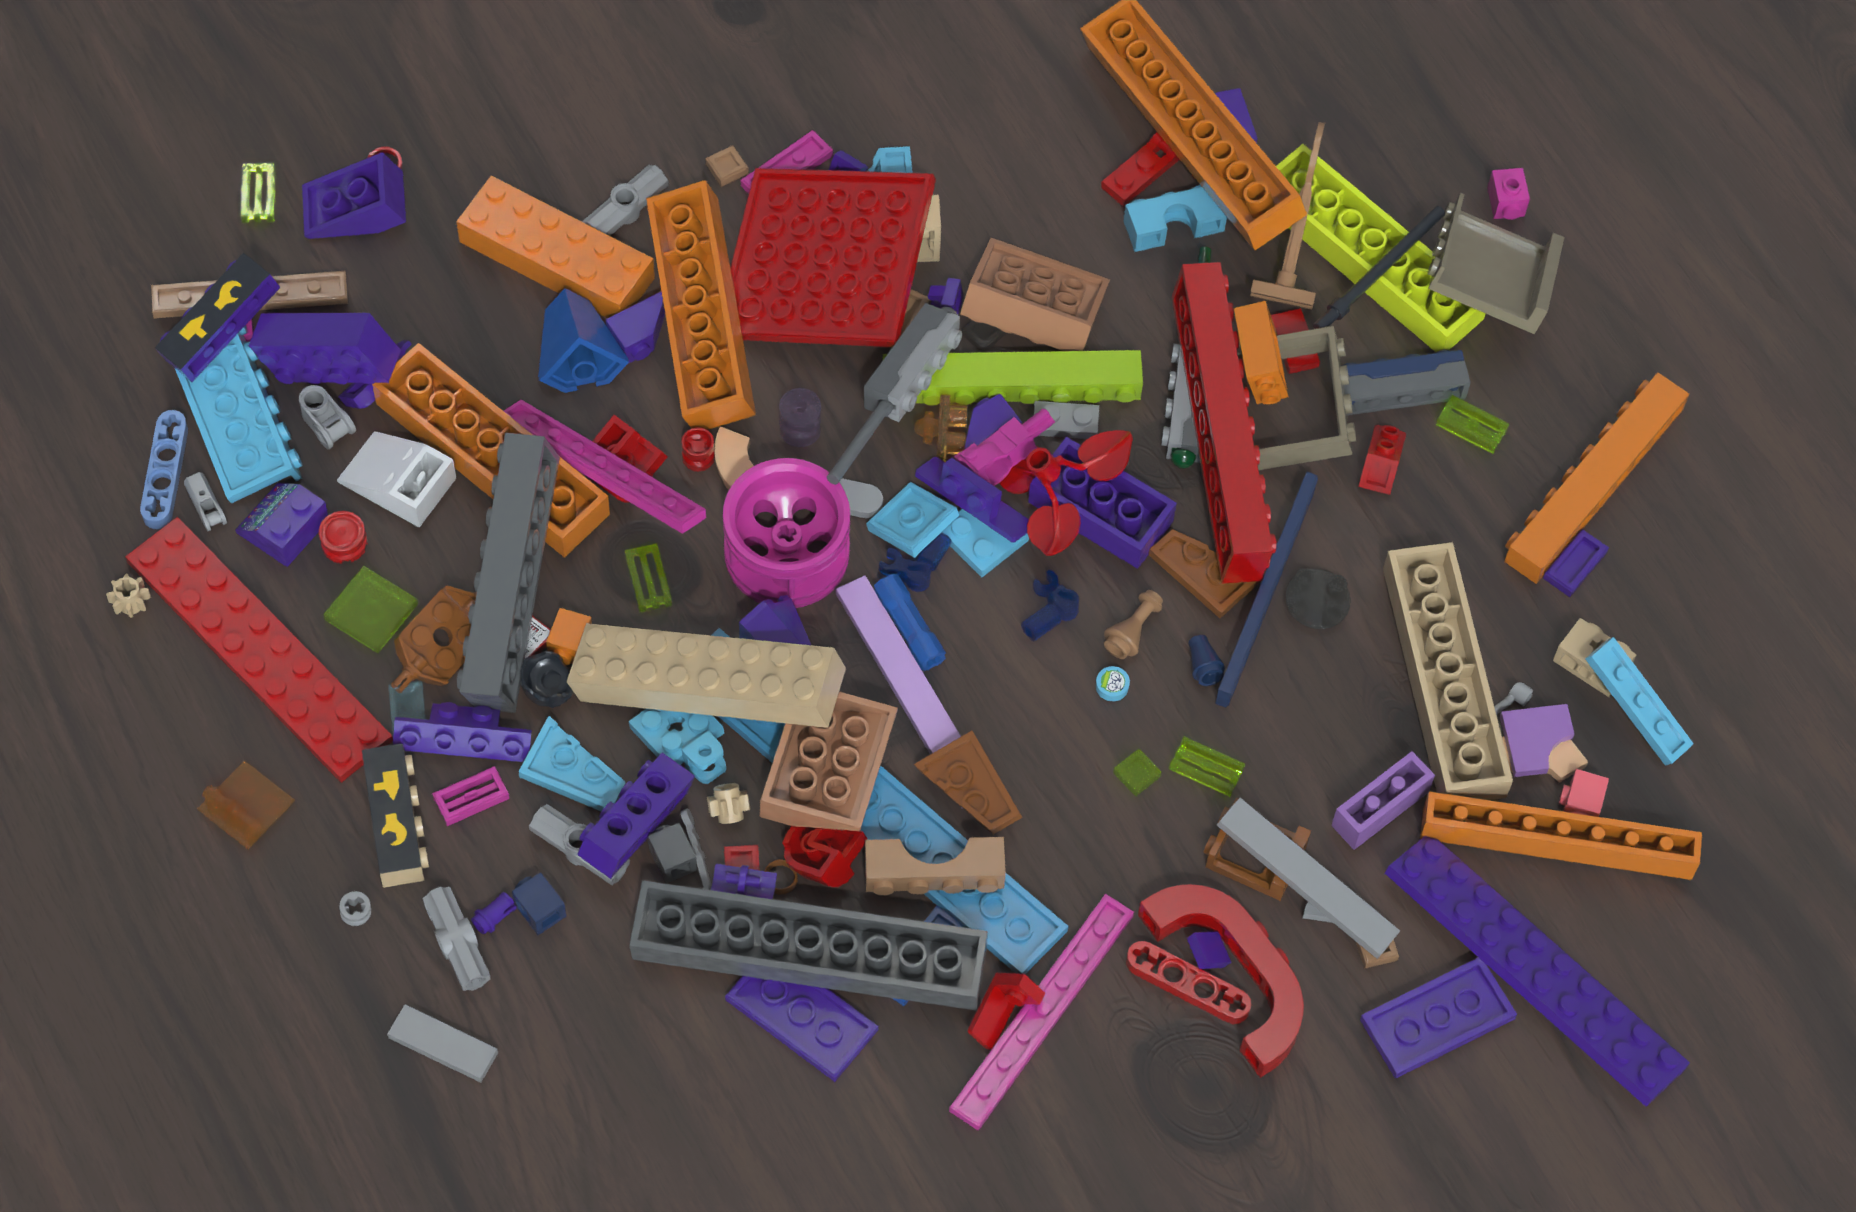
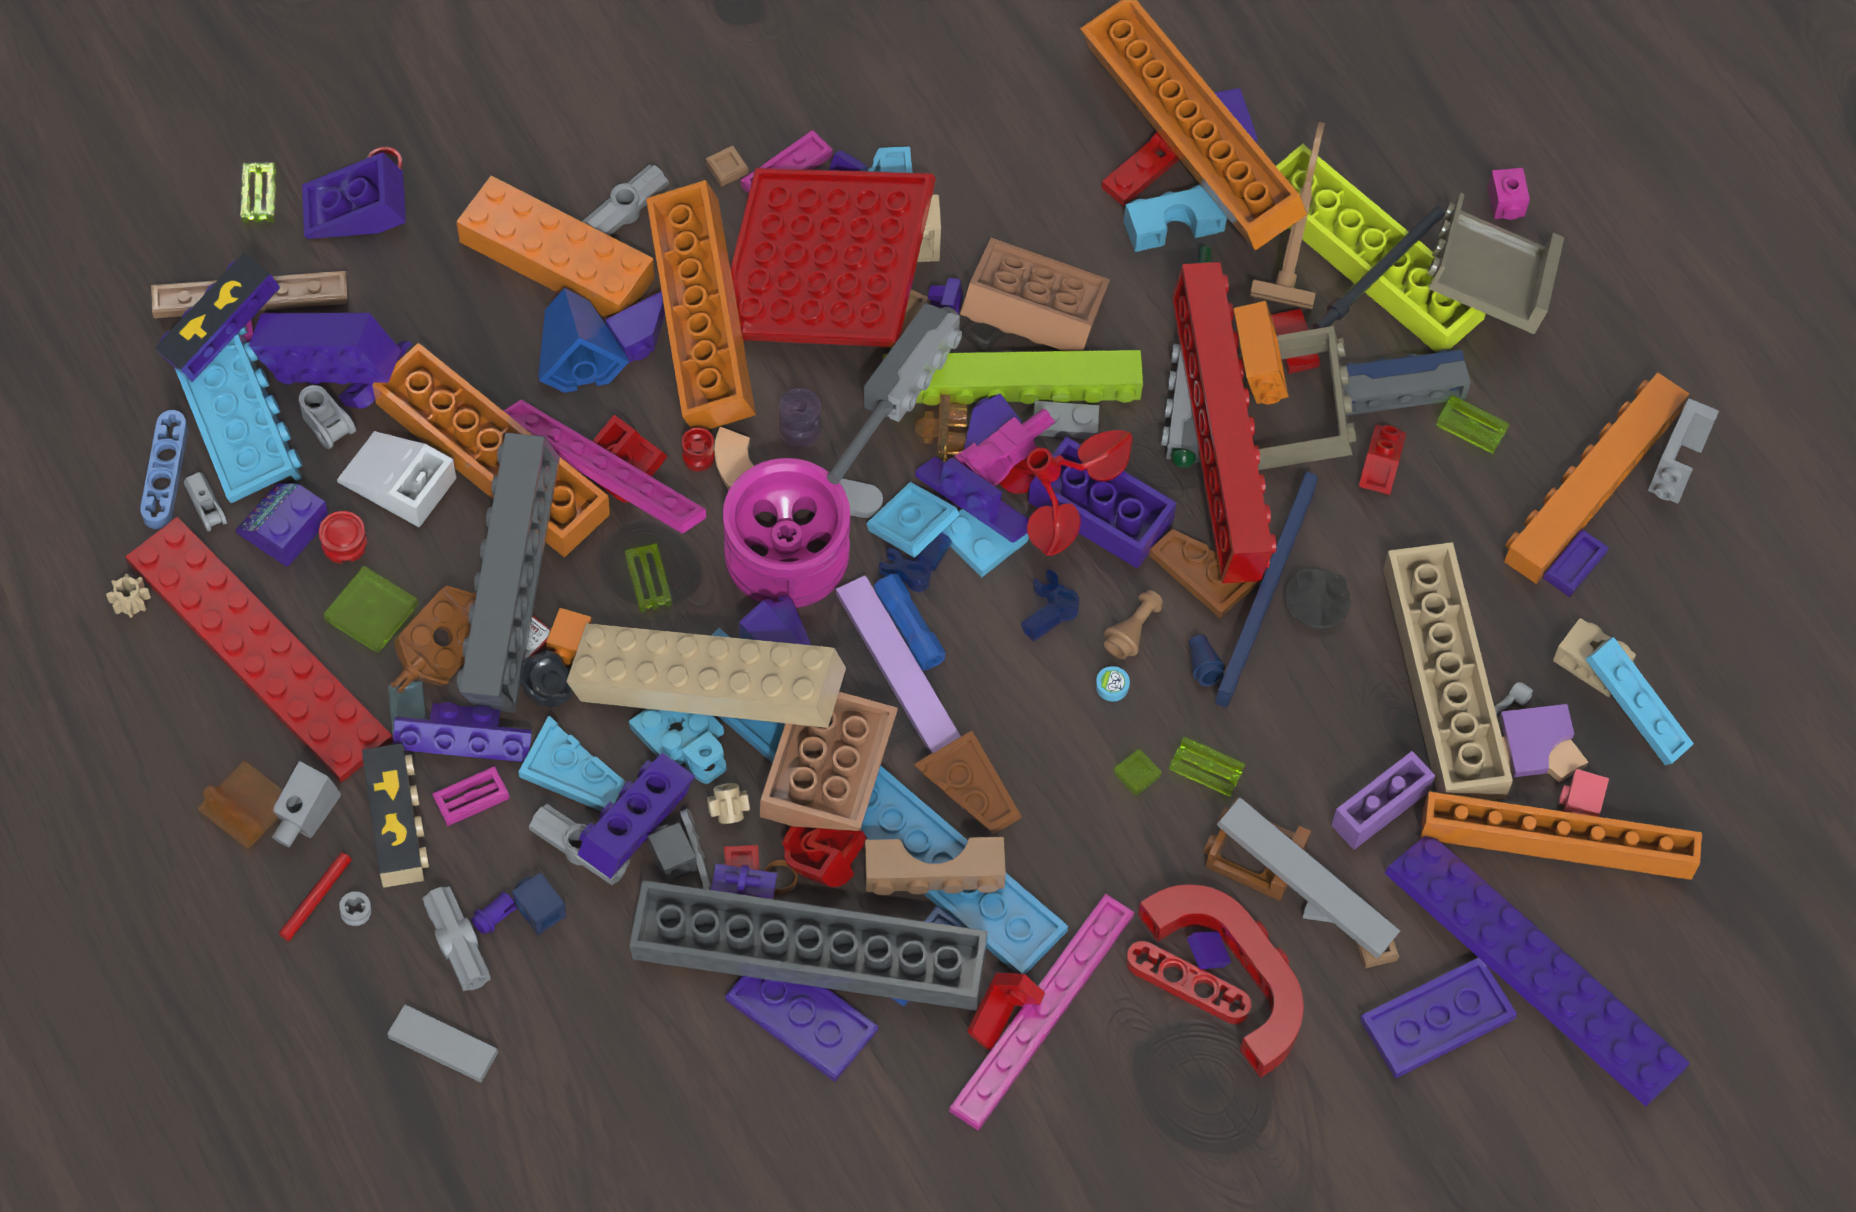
none -> light grey torso [272,761,342,848]
none -> red bar [279,852,352,941]
none -> light grey panel [1648,398,1719,503]

